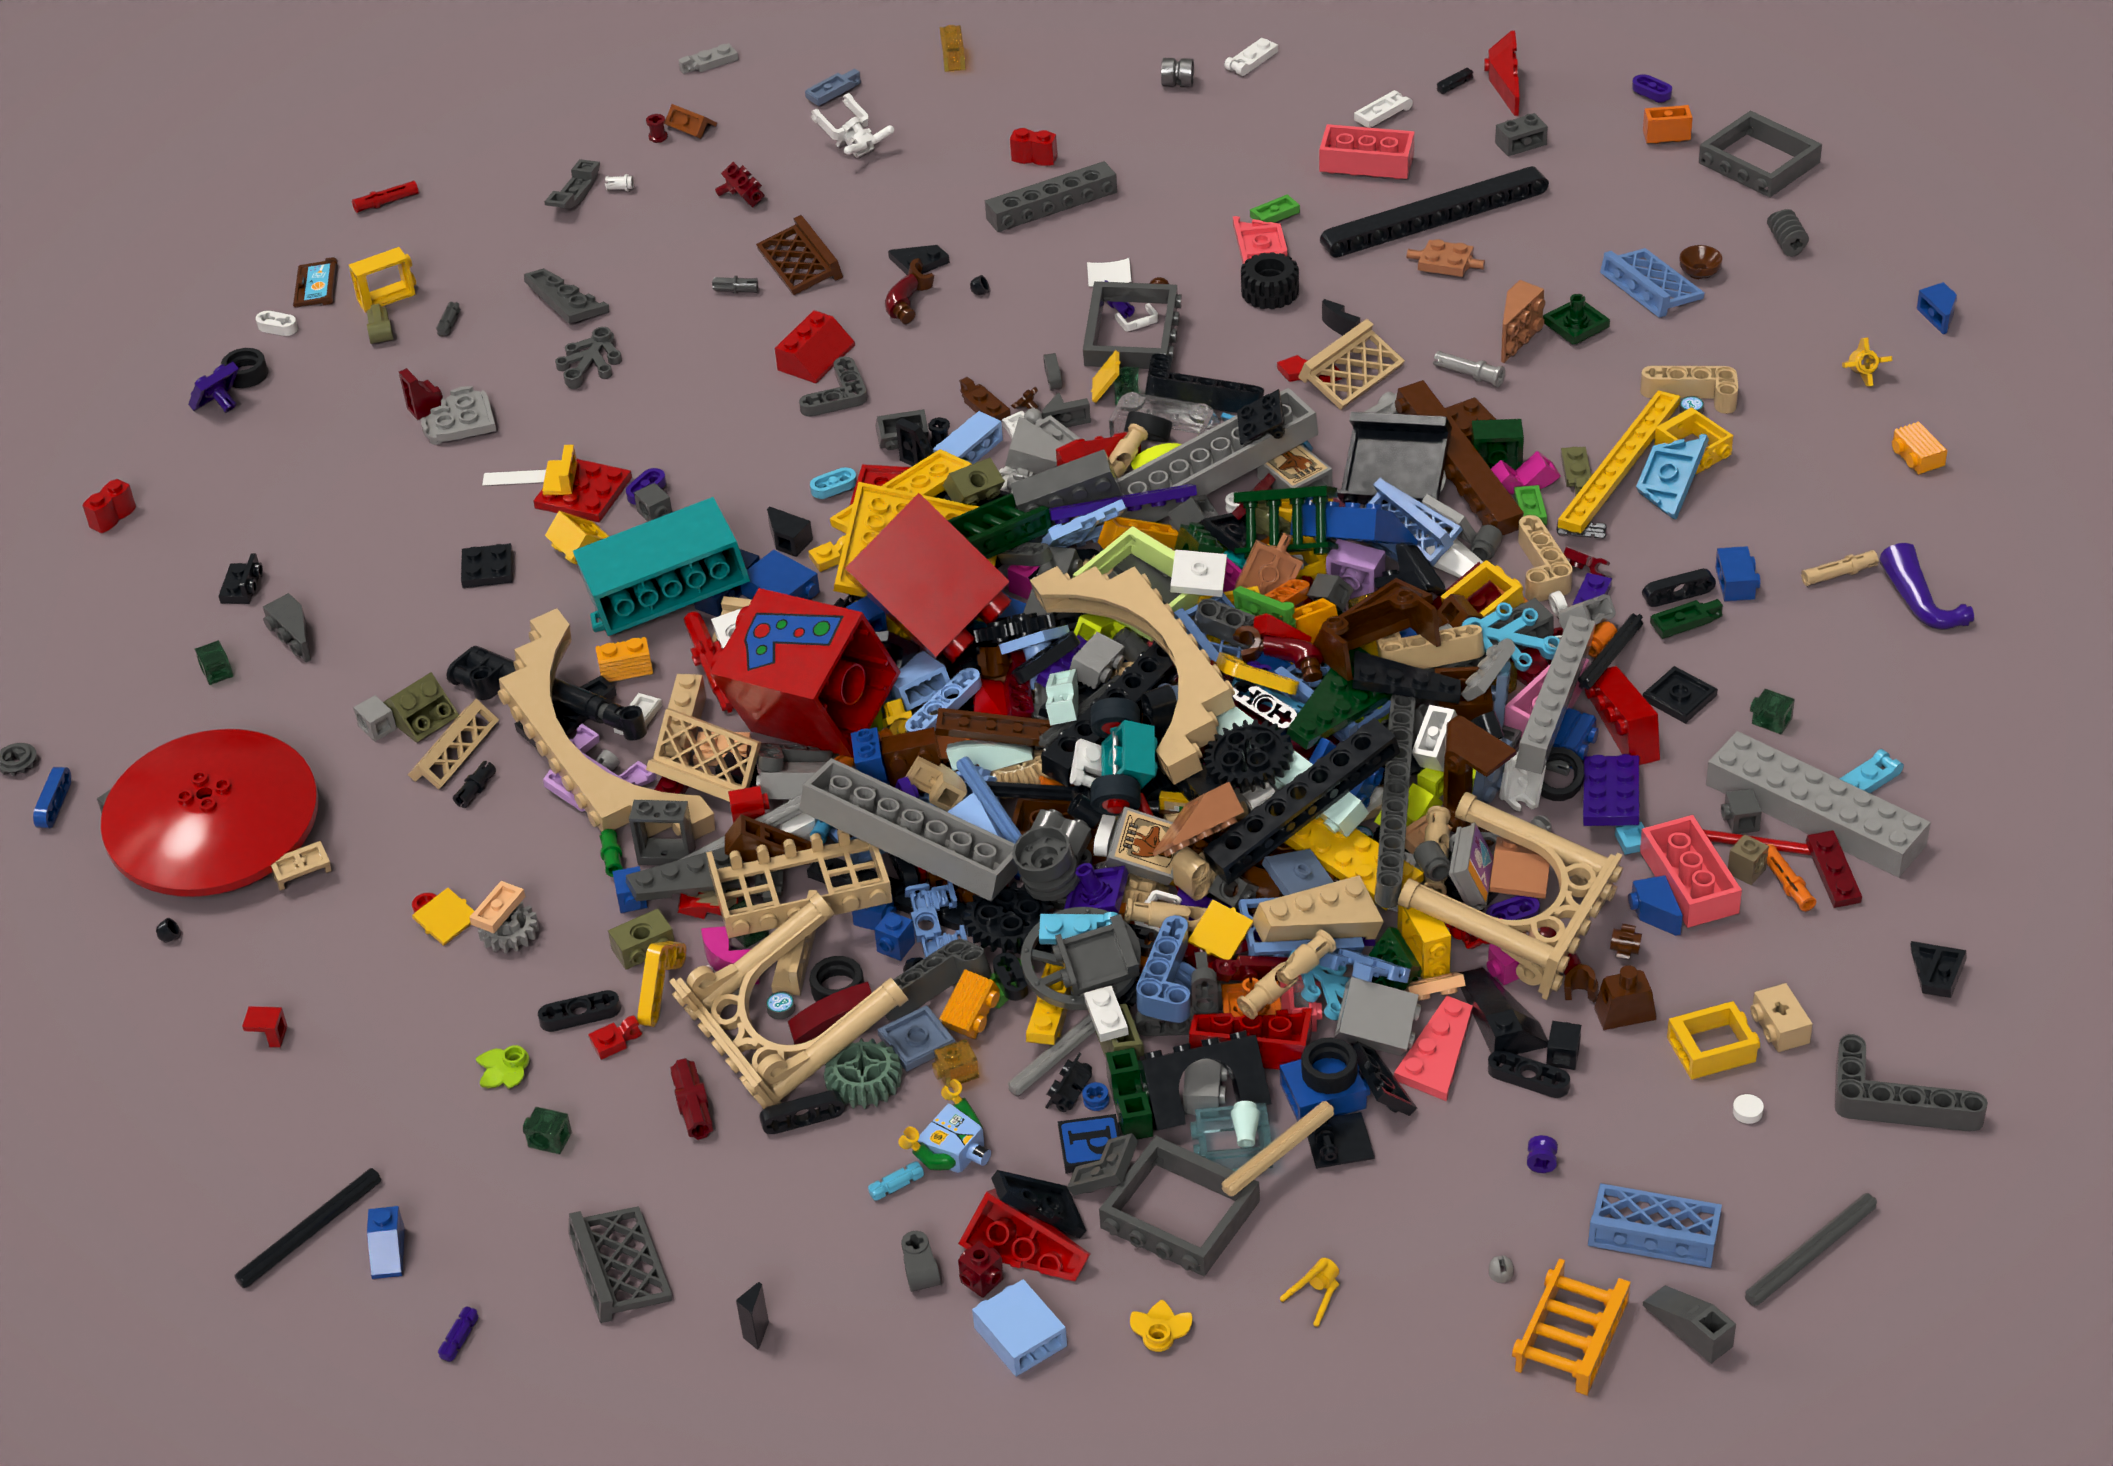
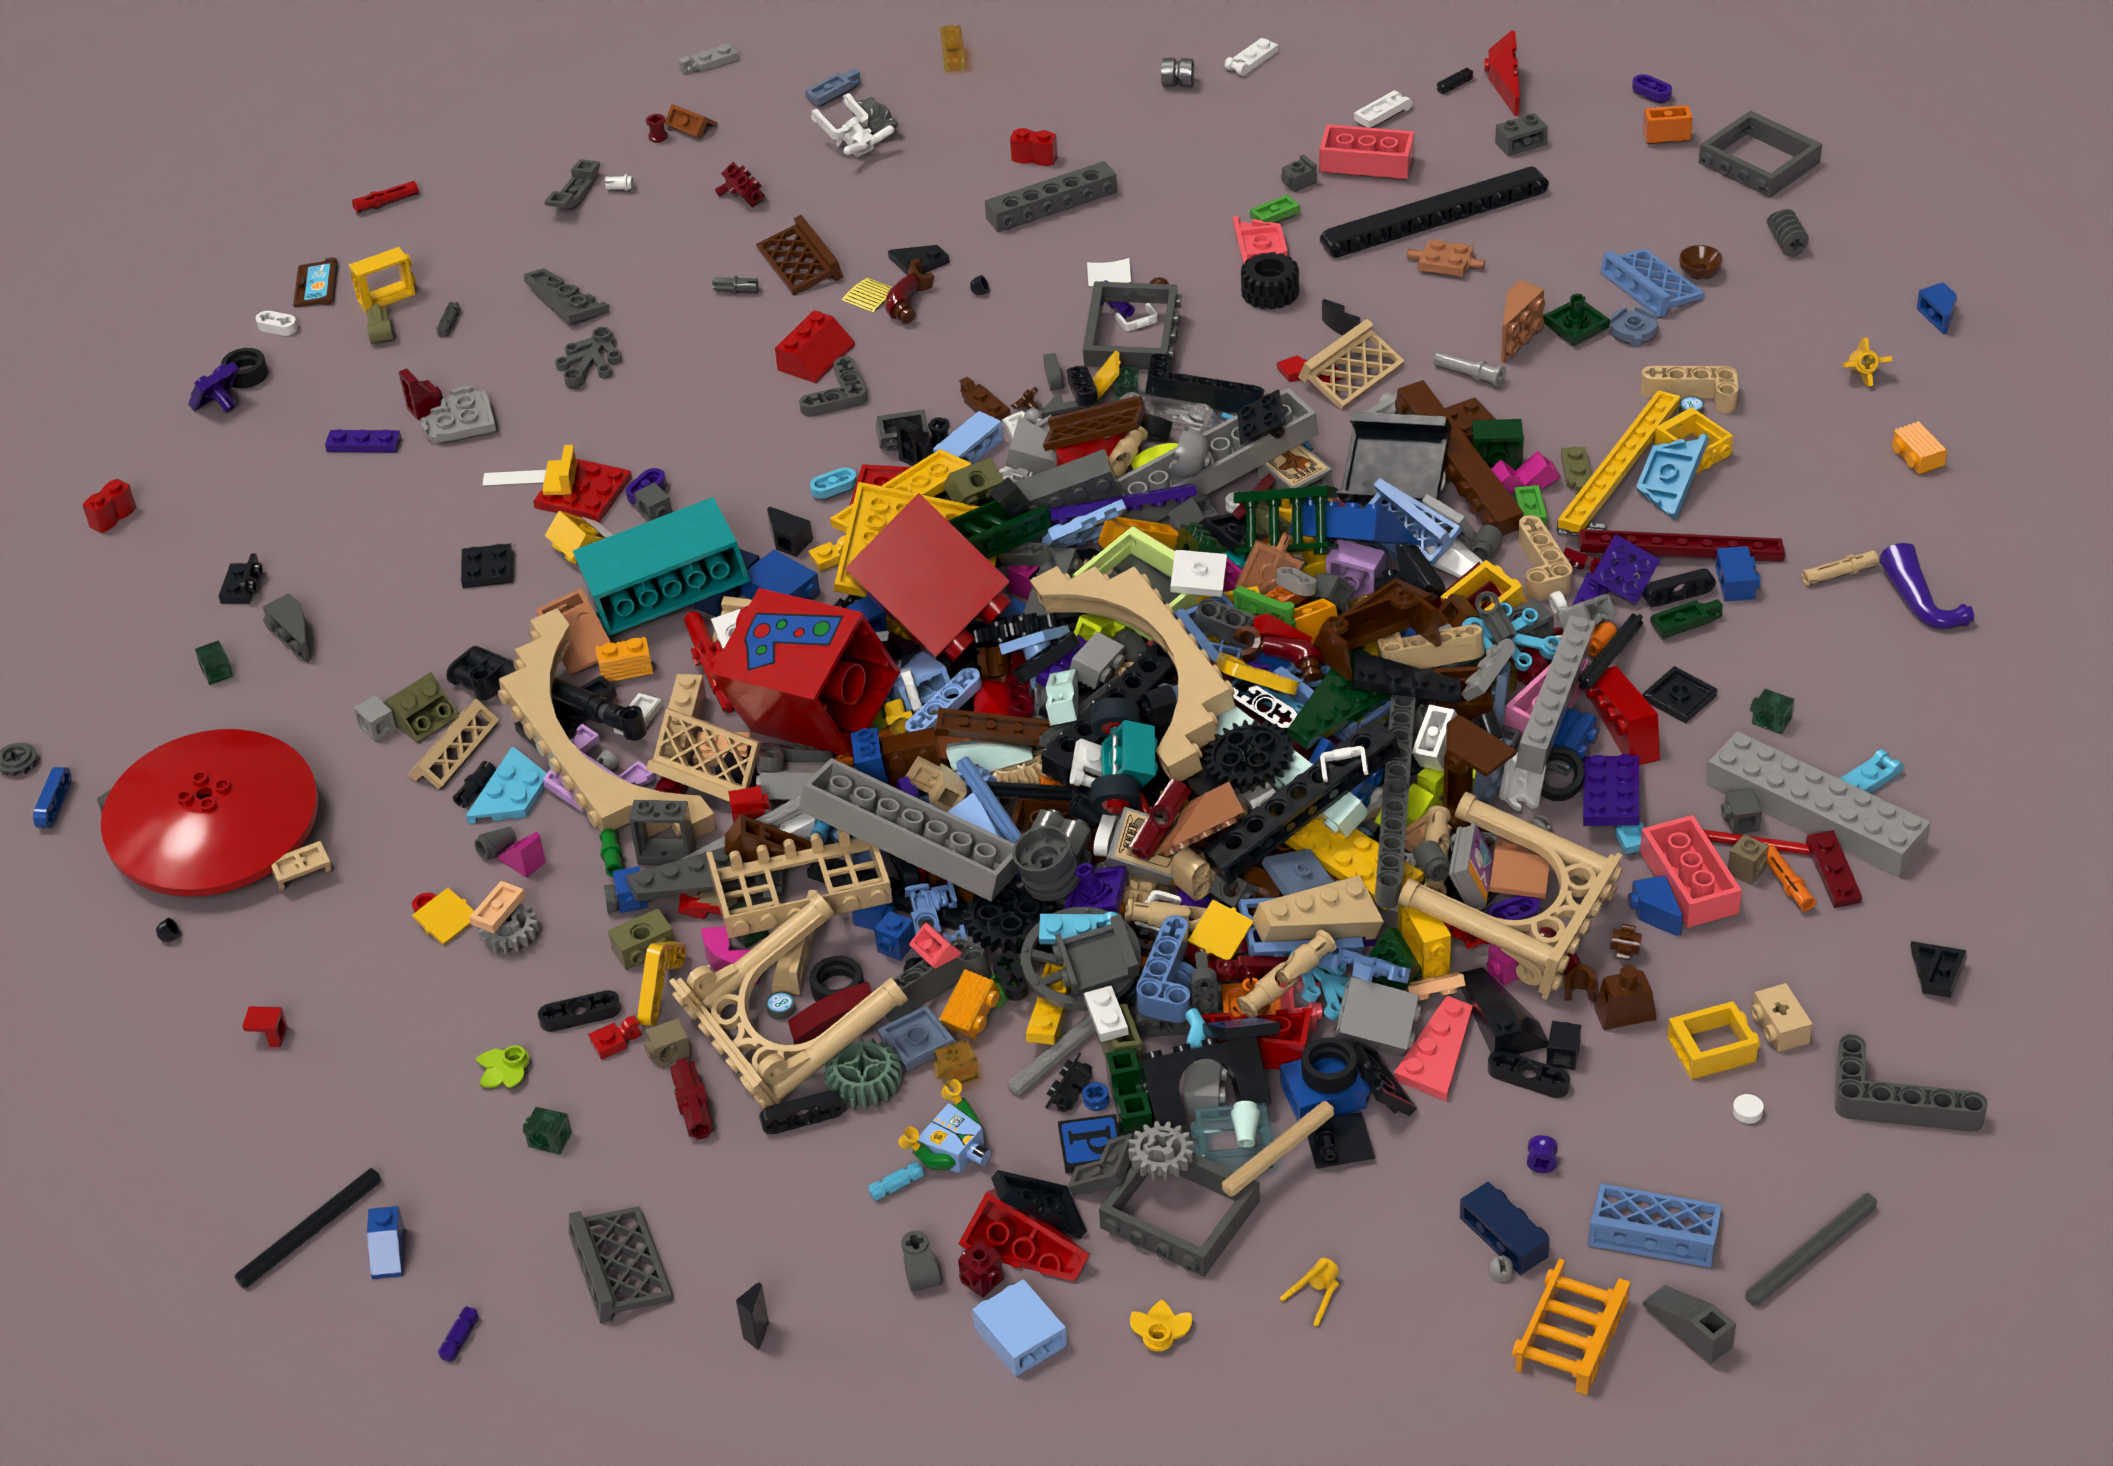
none -> dark purple plate [325,429,401,453]
none -> medium azure wing [466,747,547,824]
none -> dark grey cone [474,827,516,859]
none -> dark pink slope [497,831,546,878]
none -> nougat slope [536,588,611,676]
none -> white sticker [582,517,613,538]
none -> dark grey tile [603,884,618,913]
none -> dark tan brick [644,1018,691,1068]
none -> light yellow sticker [842,278,892,312]
none -> dark grey hair [852,97,898,135]
none -> white piece [901,668,922,713]
none -> coral slope [909,923,962,969]
none -> black brick [989,477,1032,519]
none -> reddish brown fence [1043,395,1148,451]
none -> black beam [1067,366,1098,406]
none -> dark red piece [1128,779,1191,861]
none -> light grey gear [1128,1121,1194,1181]
none -> light grey cylinder [1169,426,1212,478]
none -> medium azure arm [1185,1008,1208,1048]
none -> black tile [1202,1017,1280,1040]
none -> light grey beam [1276,567,1317,596]
none -> dark grey brick [1281,154,1317,192]
none -> white piece [1320,746,1369,783]
none -> dark blue brick [1460,1181,1550,1276]
none -> dark grey piece [1475,591,1517,645]
none -> dark red tile [1578,529,1785,562]
none -> dark purple plate [1590,535,1660,605]
none -> sand blue plate [1610,307,1658,346]

